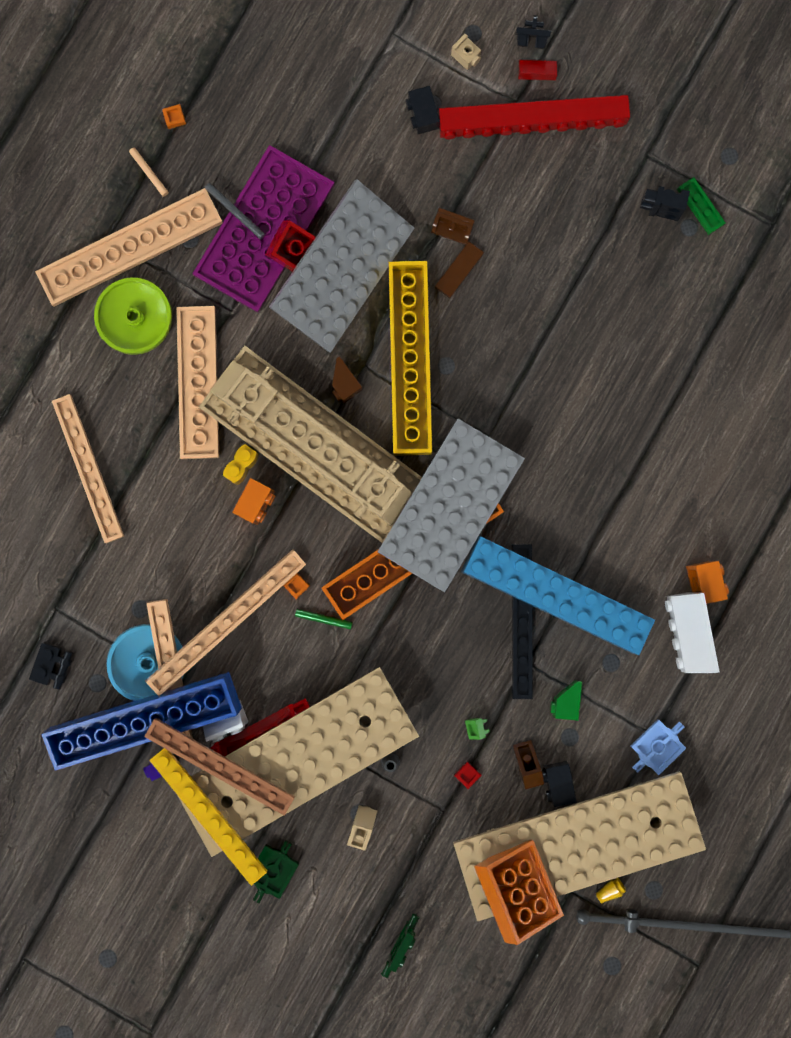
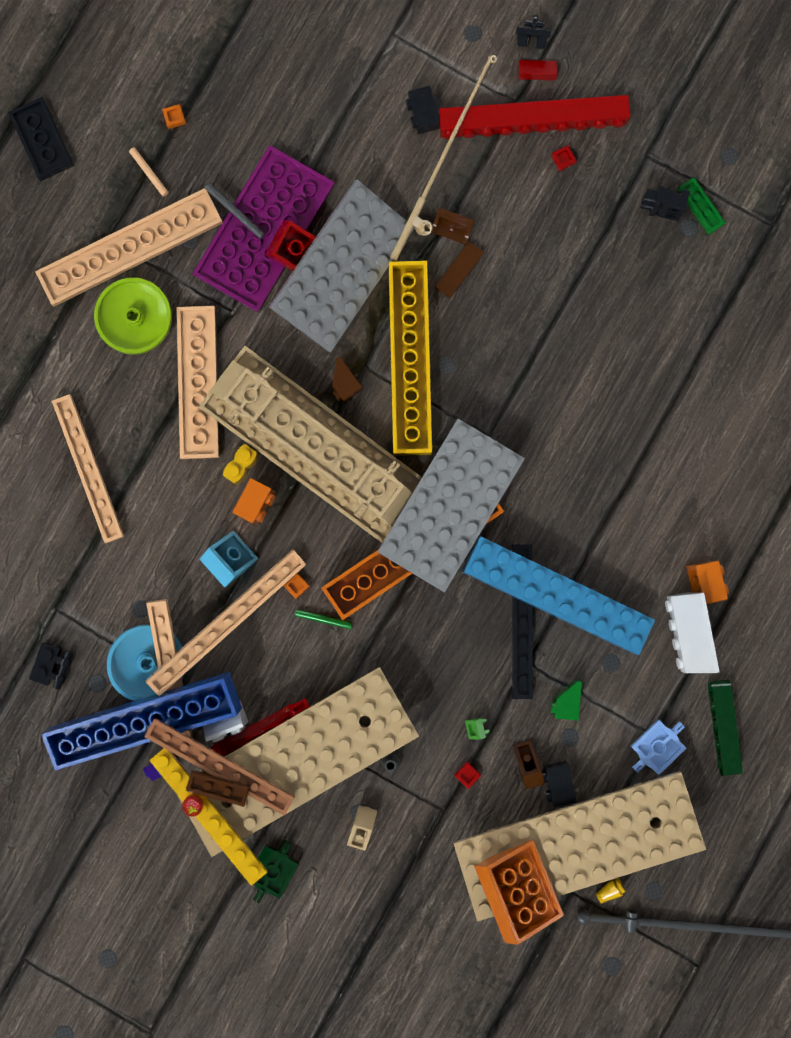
dark green plate [381,913,420,978] -> none
tan brick [451,34,481,70] -> none
none -> black tile [8,97,75,181]
none -> tile [182,795,204,817]
none -> reddish brown tile [186,770,250,807]
none -> medium azure slope [200,530,259,587]
none -> tan piece [390,55,497,262]
none -> red tile [551,145,577,172]
none -> dark green beam [708,679,743,776]

